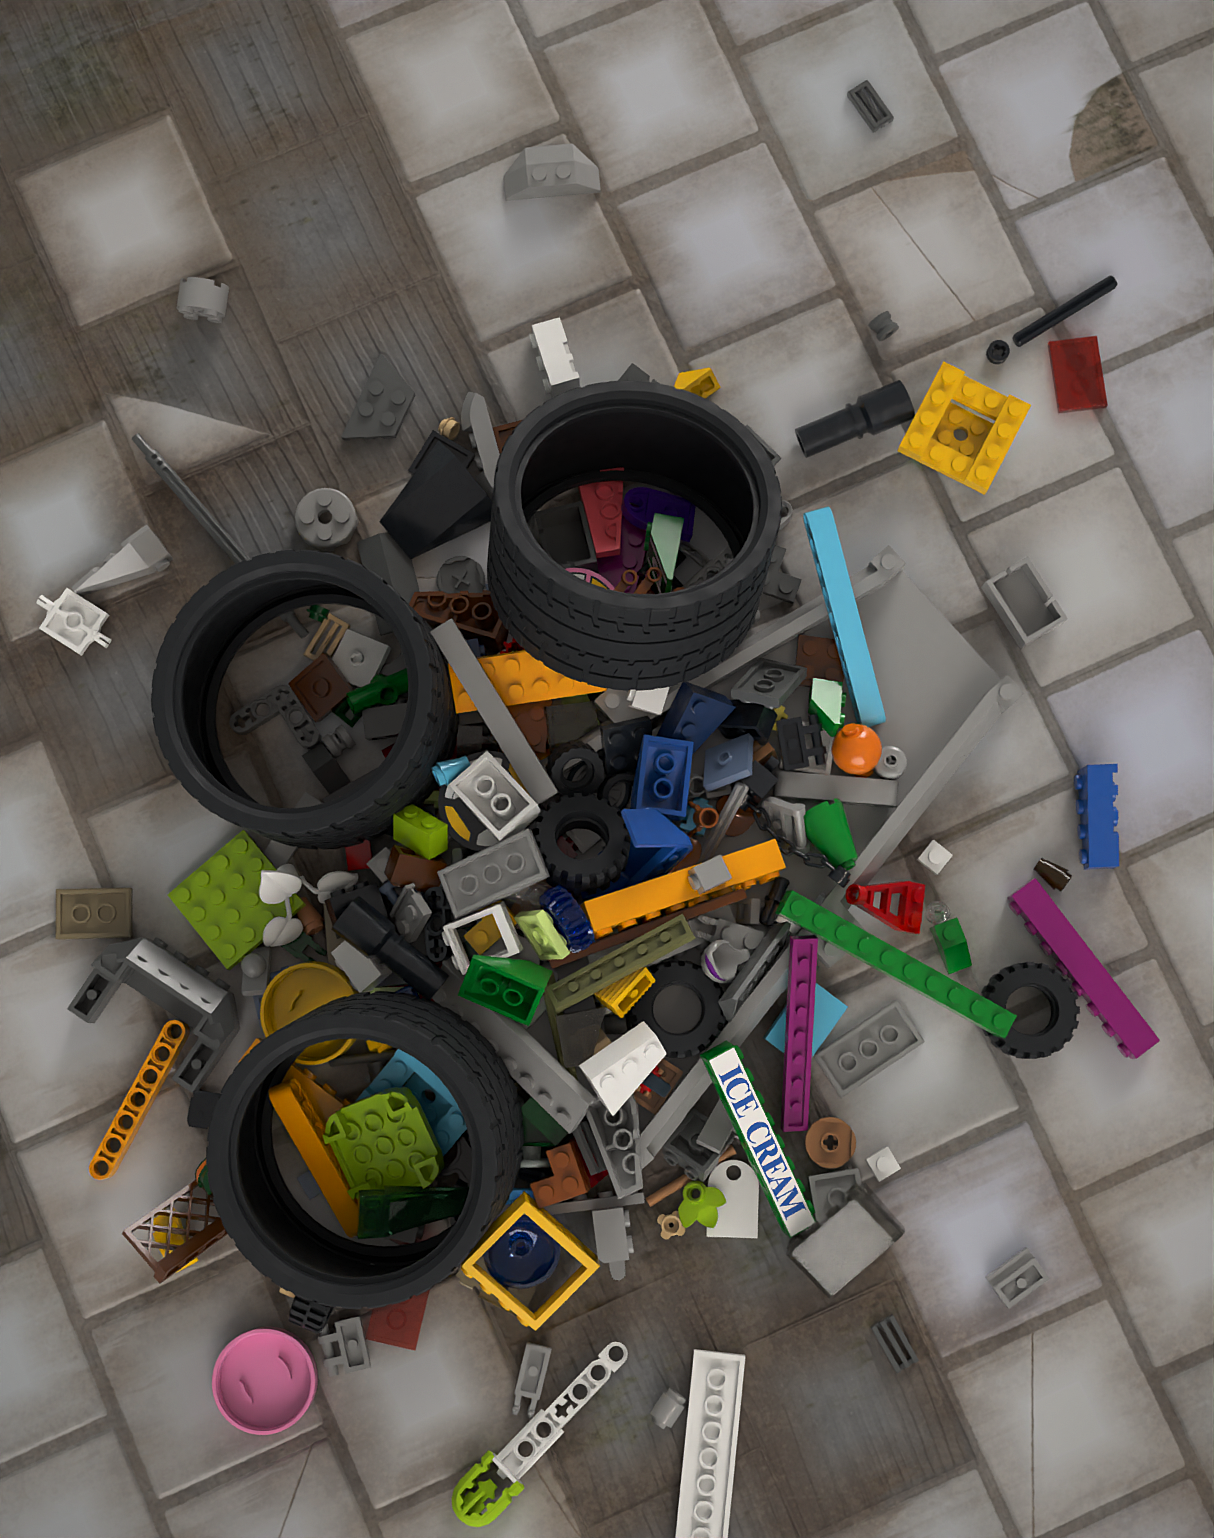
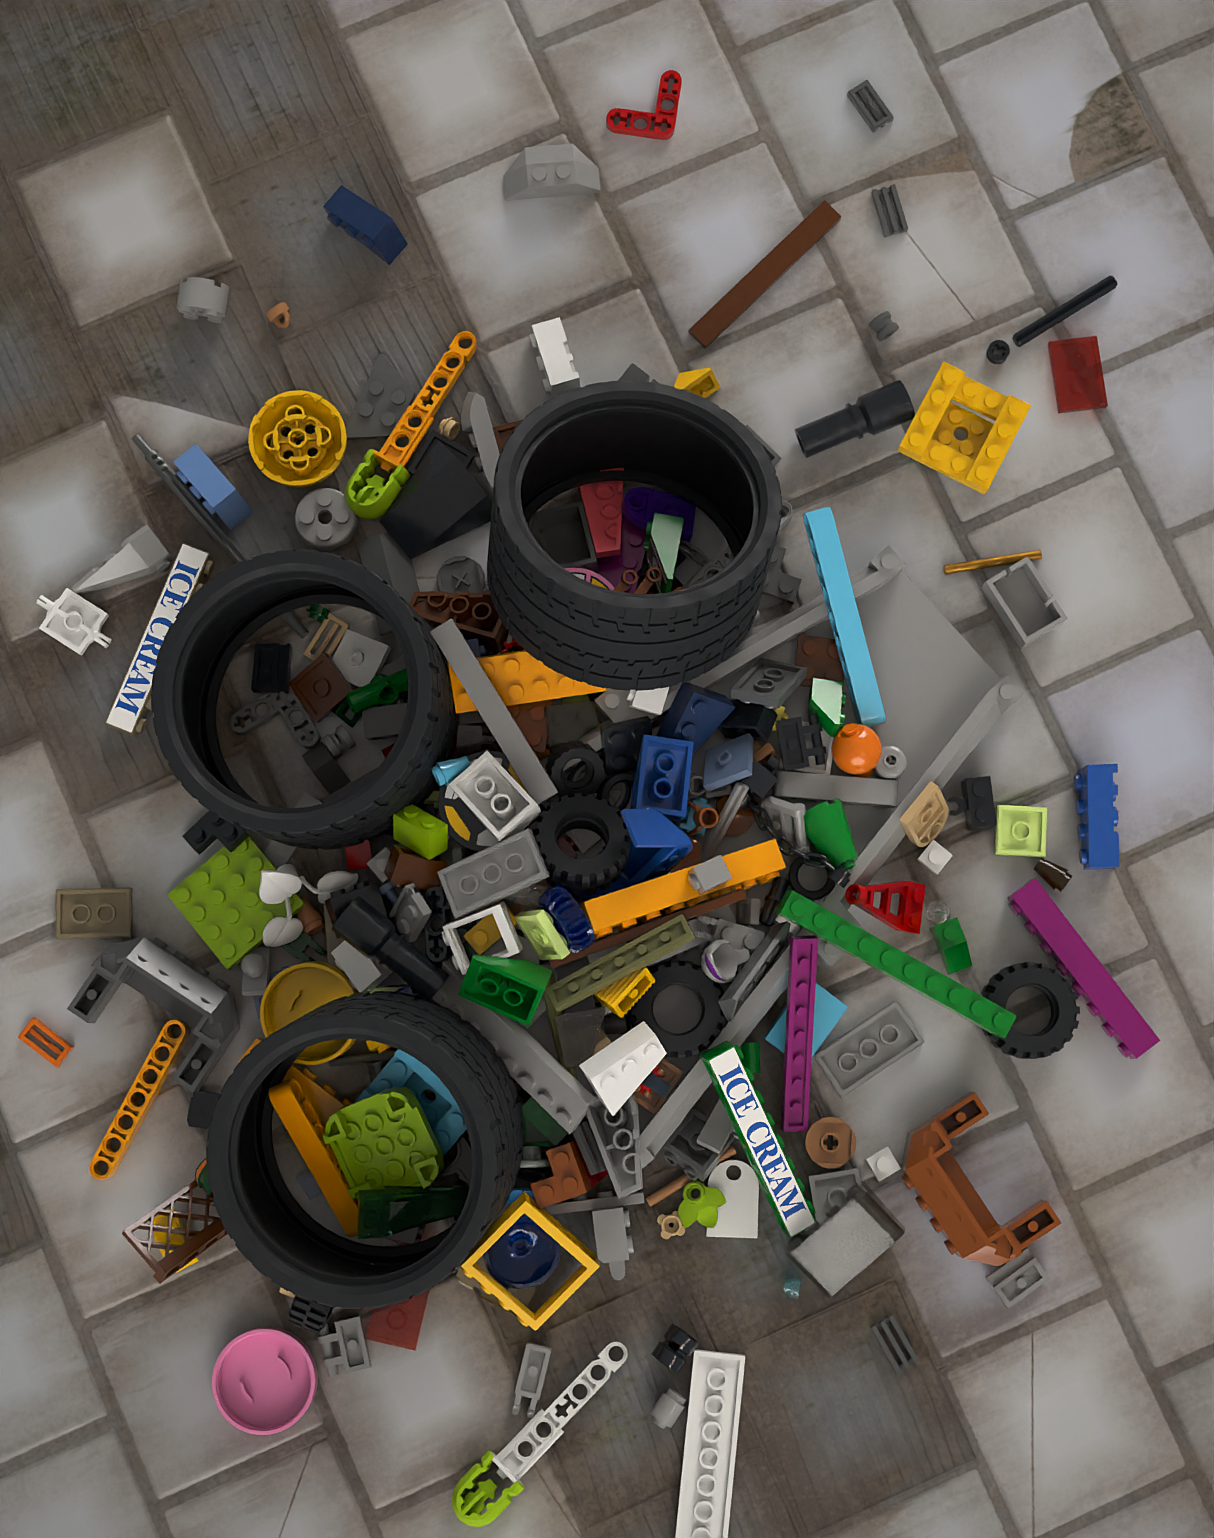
none -> orange tile [18,1017,74,1067]
none -> brick [105,542,215,737]
none -> medium blue wedge [173,444,253,530]
none -> black plate [182,811,250,855]
none -> yellow brick [248,390,347,488]
none -> black plate [251,643,292,693]
none -> medium nougat tile [266,302,291,329]
none -> dark blue wedge [323,185,408,265]
none -> piece [345,331,477,520]
none -> red beam [606,70,682,140]
none -> black wheel [651,1323,699,1373]
none -> reddish brown tile [688,200,842,349]
none -> green piece [741,1042,761,1073]
none -> clear light blue plate [783,1274,801,1300]
none -> black tyre [788,851,836,901]
none -> dark grey tile [871,184,908,237]
none -> tan tile [899,781,949,847]
none -> dark orange wedge [901,1092,1061,1266]
none -> pearl gold bar [943,549,1042,575]
none -> black brick [947,776,997,831]
none -> yellowish green plate [994,805,1047,858]

